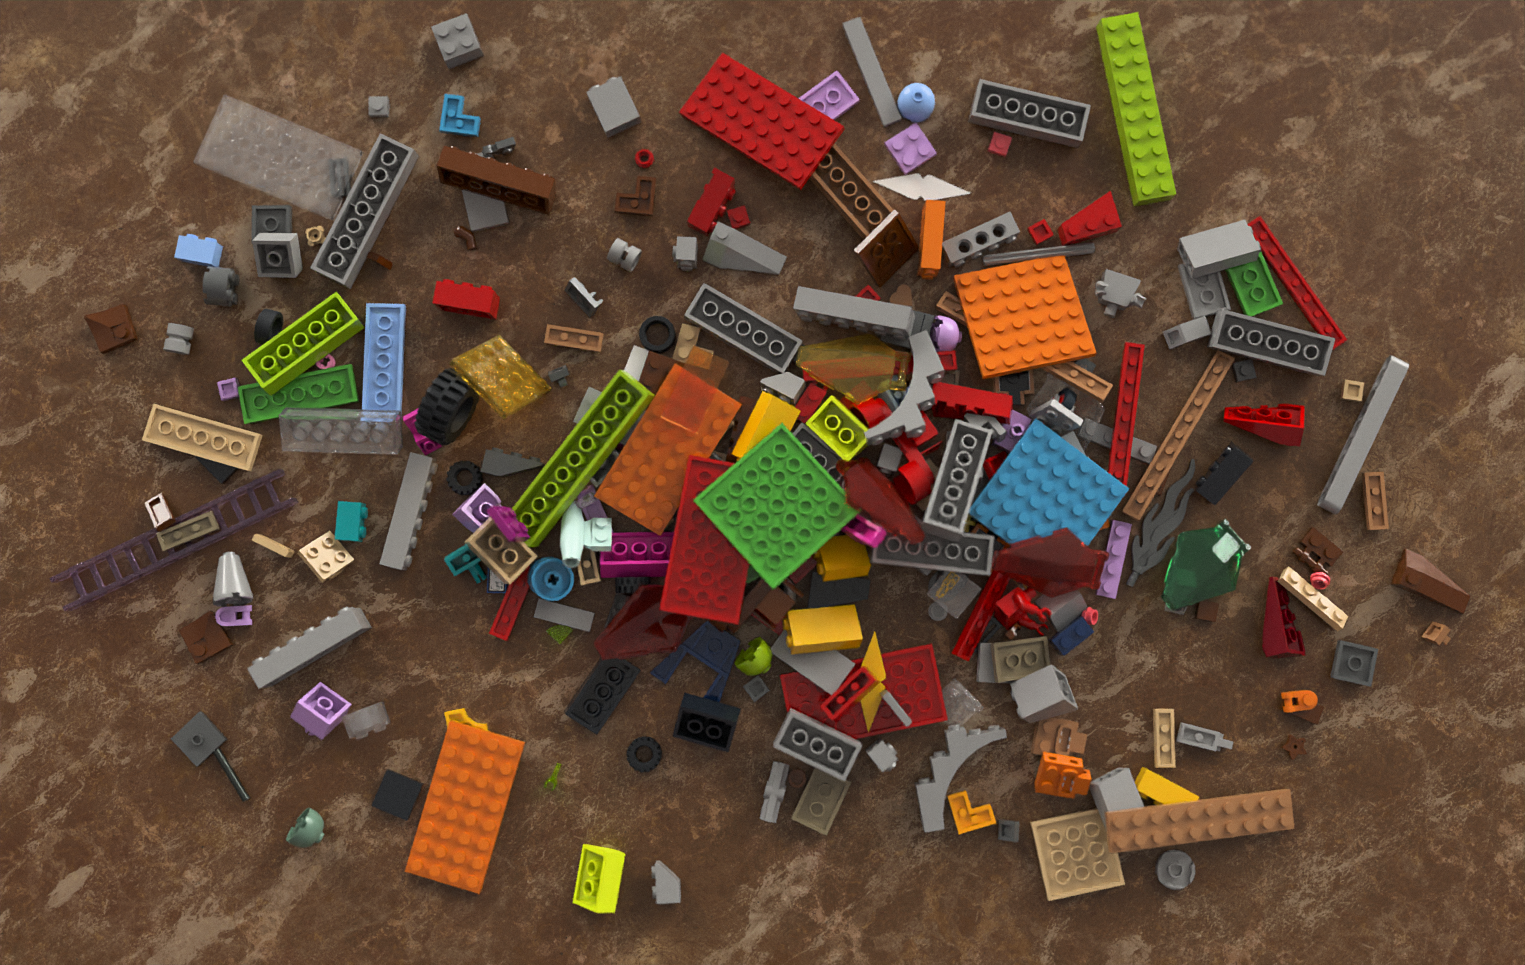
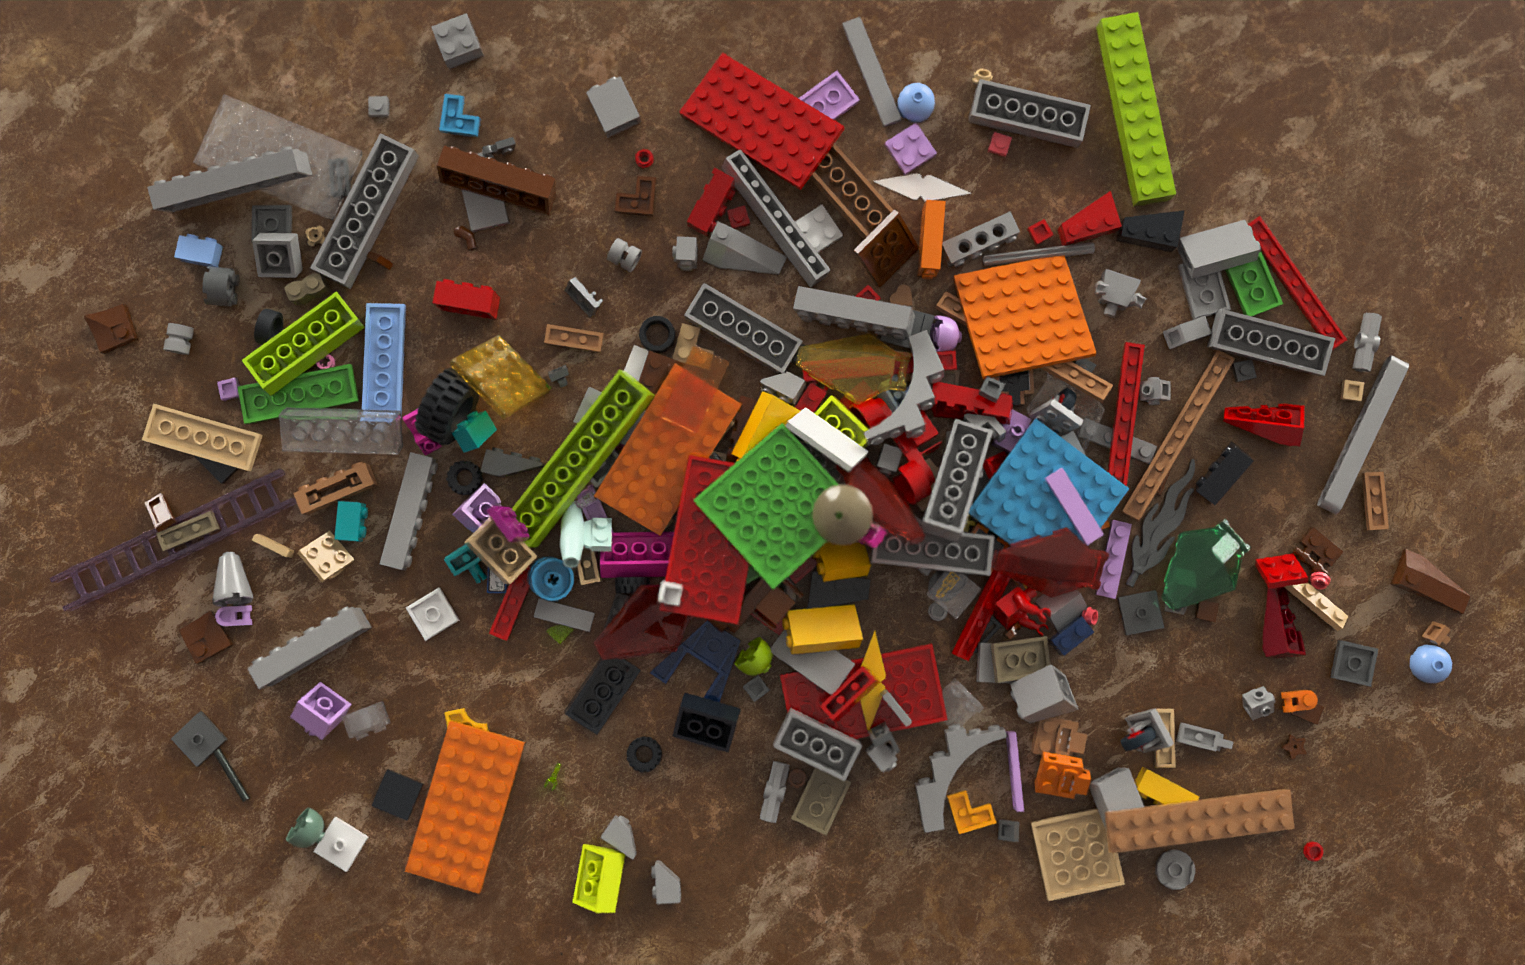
none -> light grey brick [147,147,312,212]
none -> dark tan brick [284,274,331,305]
none -> medium nougat brick [293,462,378,516]
none -> white plate [313,817,369,872]
none -> white plate [406,588,460,641]
none -> teal brick [452,410,497,453]
none -> light grey slope [600,815,637,859]
none -> white panel [658,581,683,606]
none -> light grey brick [721,149,831,288]
none -> white tile [785,408,869,471]
none -> white plate [795,205,843,253]
none -> dark tan dish [813,485,873,545]
none -> dark grey panel [868,722,900,753]
none -> tan plate [972,69,993,84]
none -> dark grey plate [978,376,1005,403]
none -> lavender tile [1006,731,1024,812]
none -> lavender tile [1044,468,1104,545]
none -> black wedge [1116,210,1185,252]
none -> dark grey plate [1117,590,1164,635]
none -> light grey plate [1120,708,1174,753]
none -> light grey brick [1139,377,1171,405]
none -> light grey brick [1242,686,1275,720]
none -> red plate [1255,554,1308,589]
none -> red plate [1303,842,1324,862]
none -> light grey piece [1352,313,1382,372]
none -> light blue cylinder [1410,645,1452,684]

